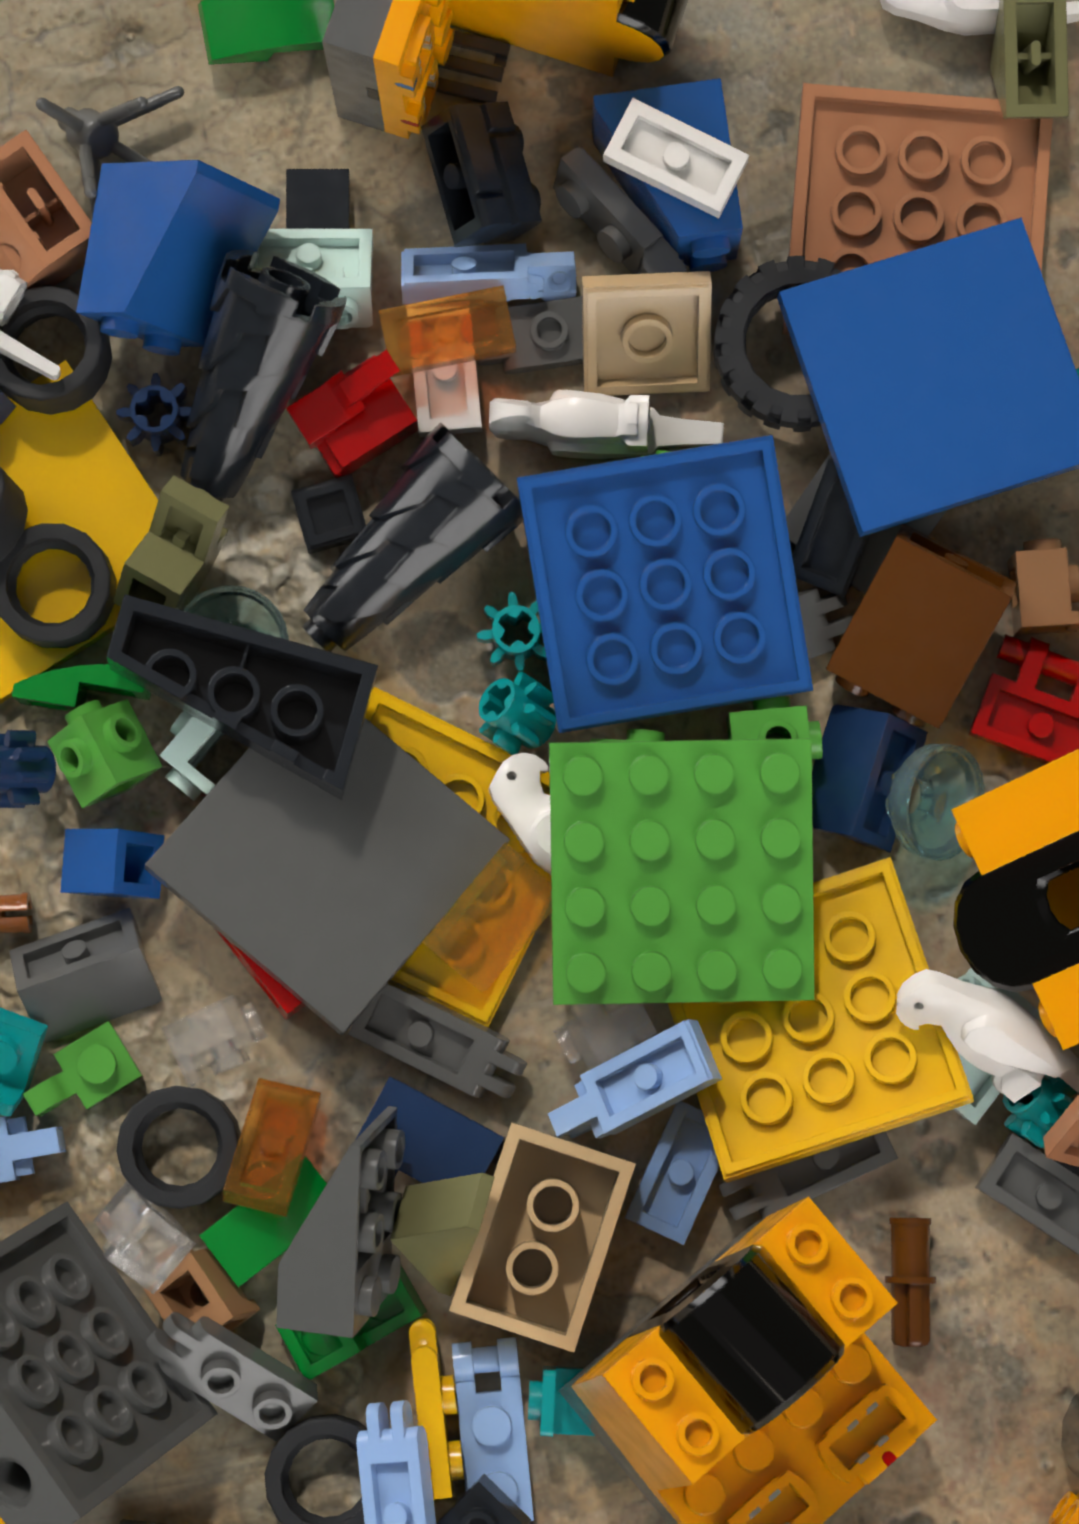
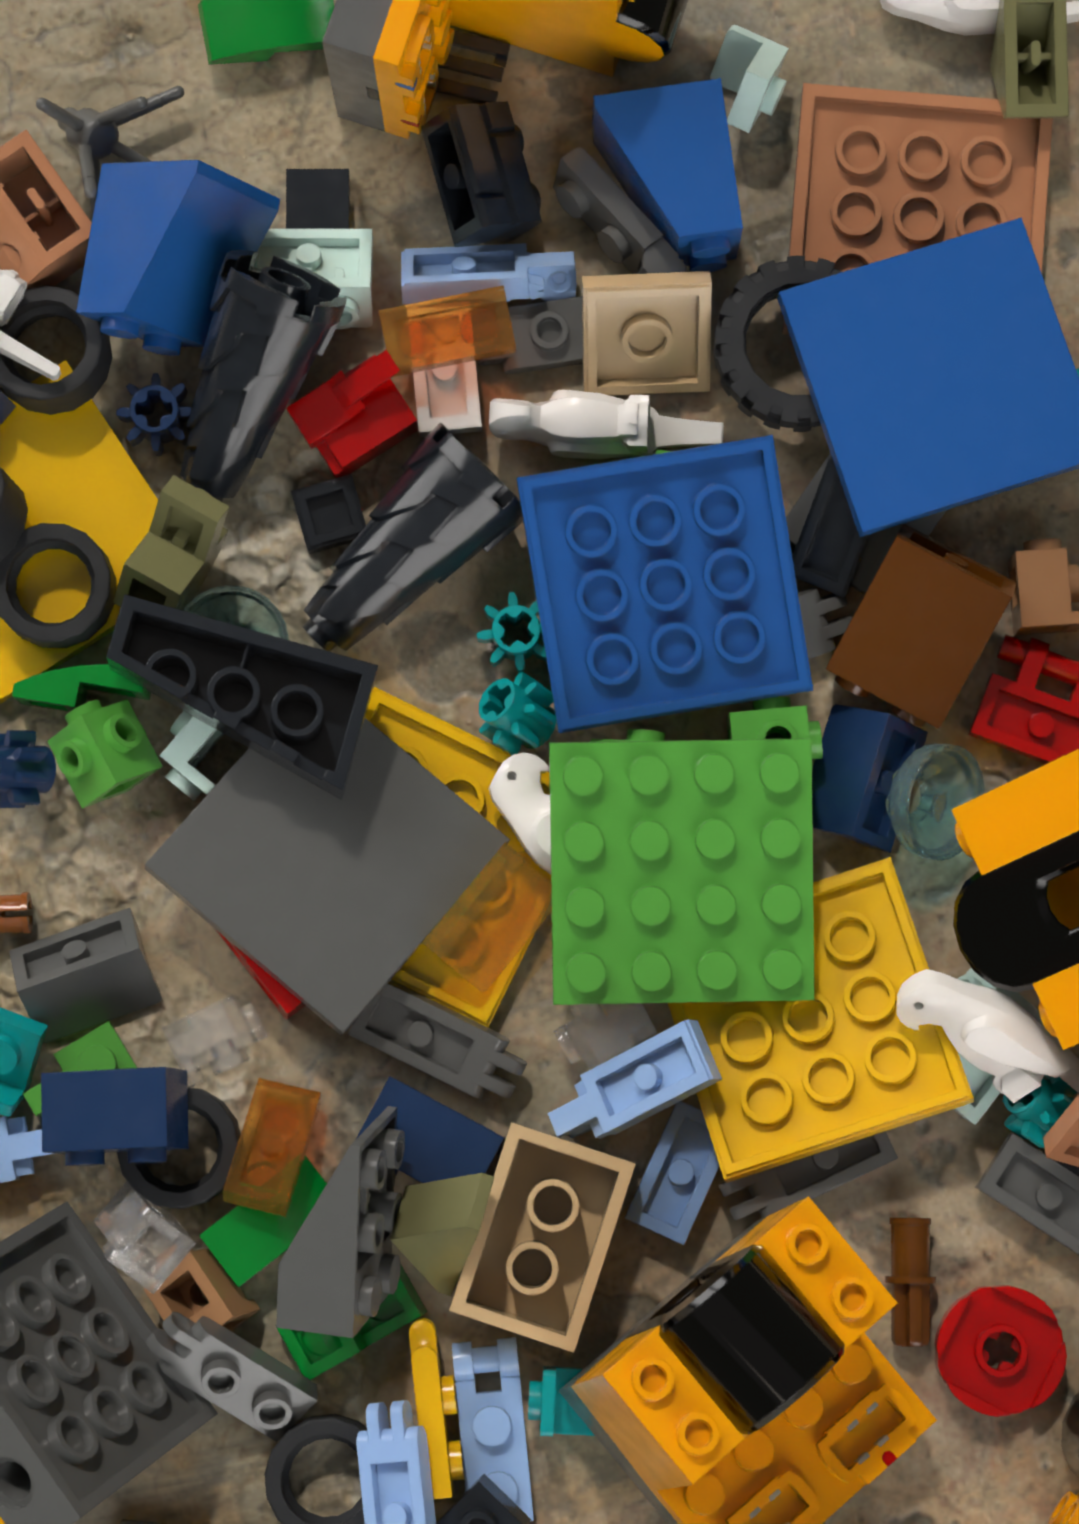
blue brick [60,829,165,899] -> none
white plate [603,98,749,218] -> none
none -> dark blue brick [41,1067,189,1166]
none -> light aqua bracket [710,25,789,133]
none -> red plate [934,1285,1067,1417]

